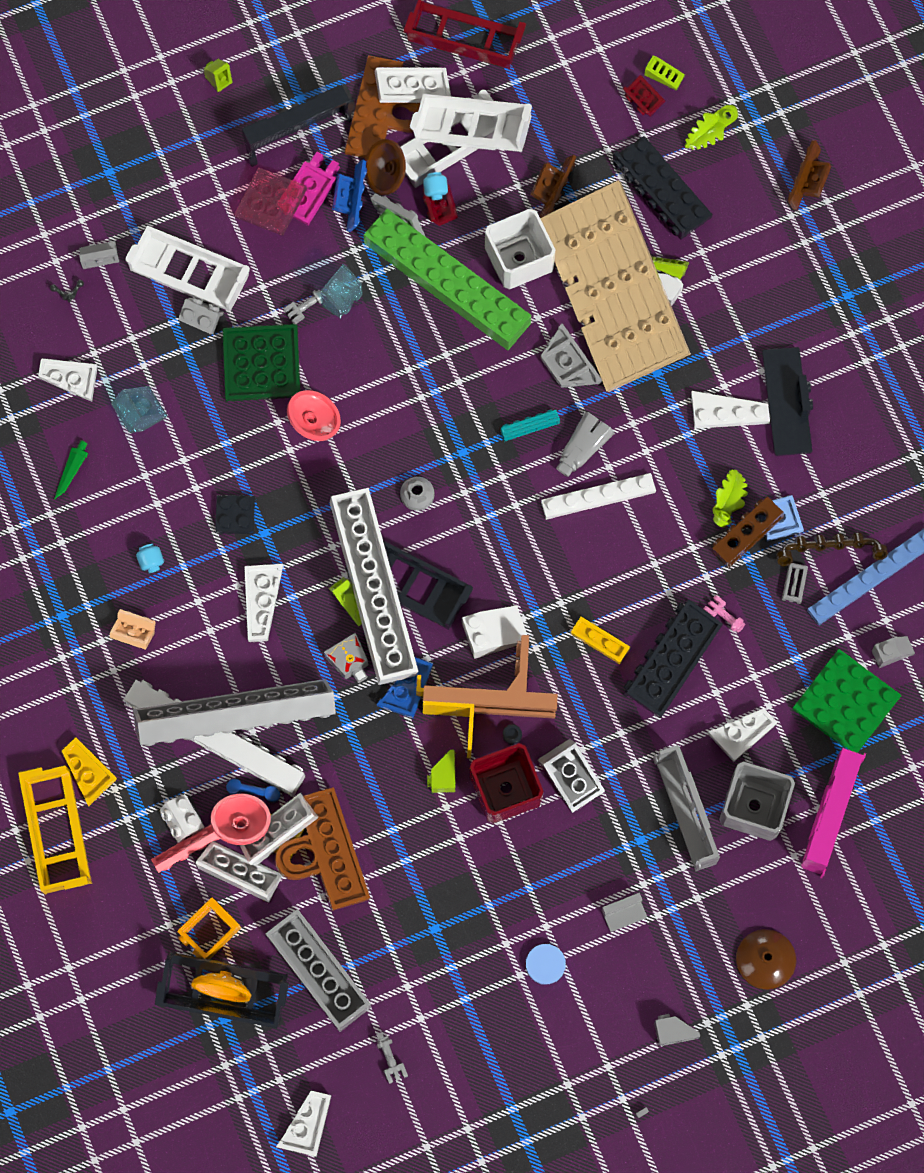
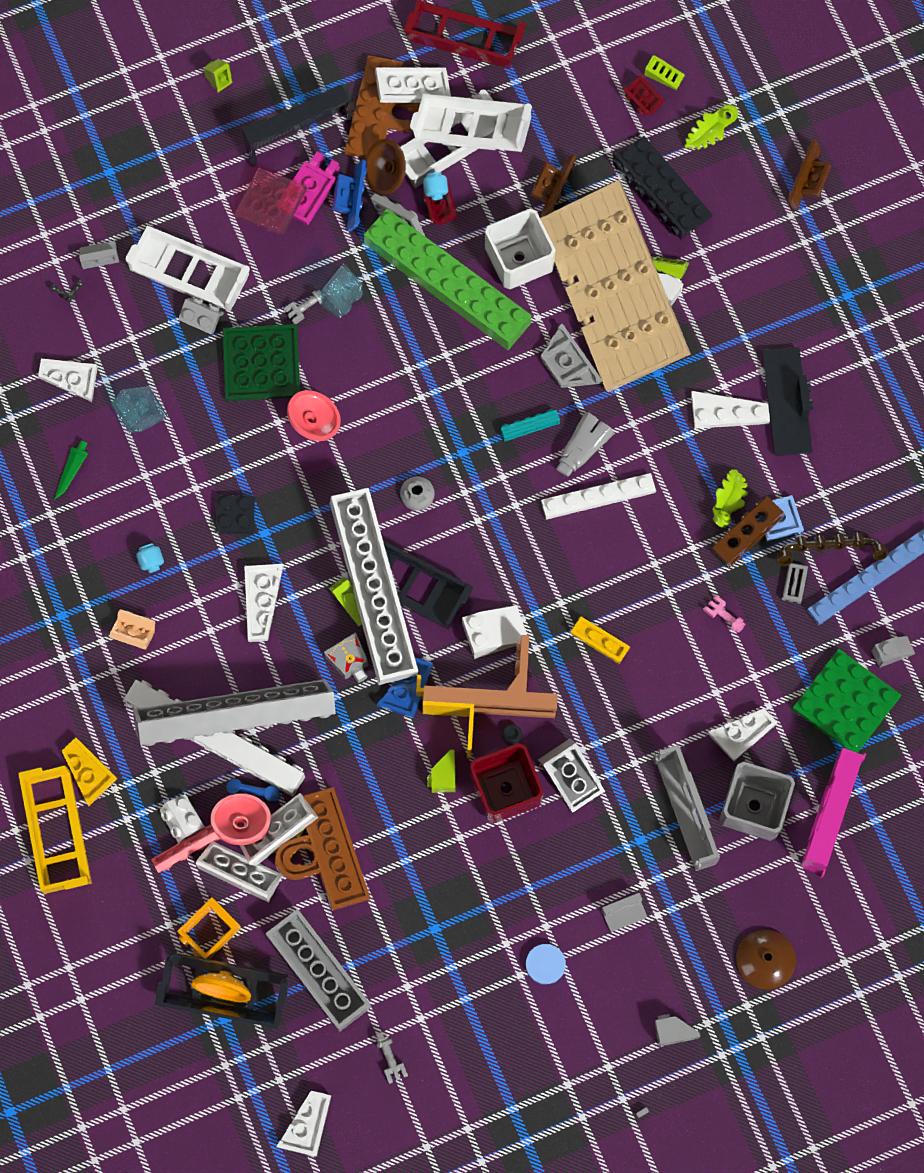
black bracket [622,599,723,718] -> none

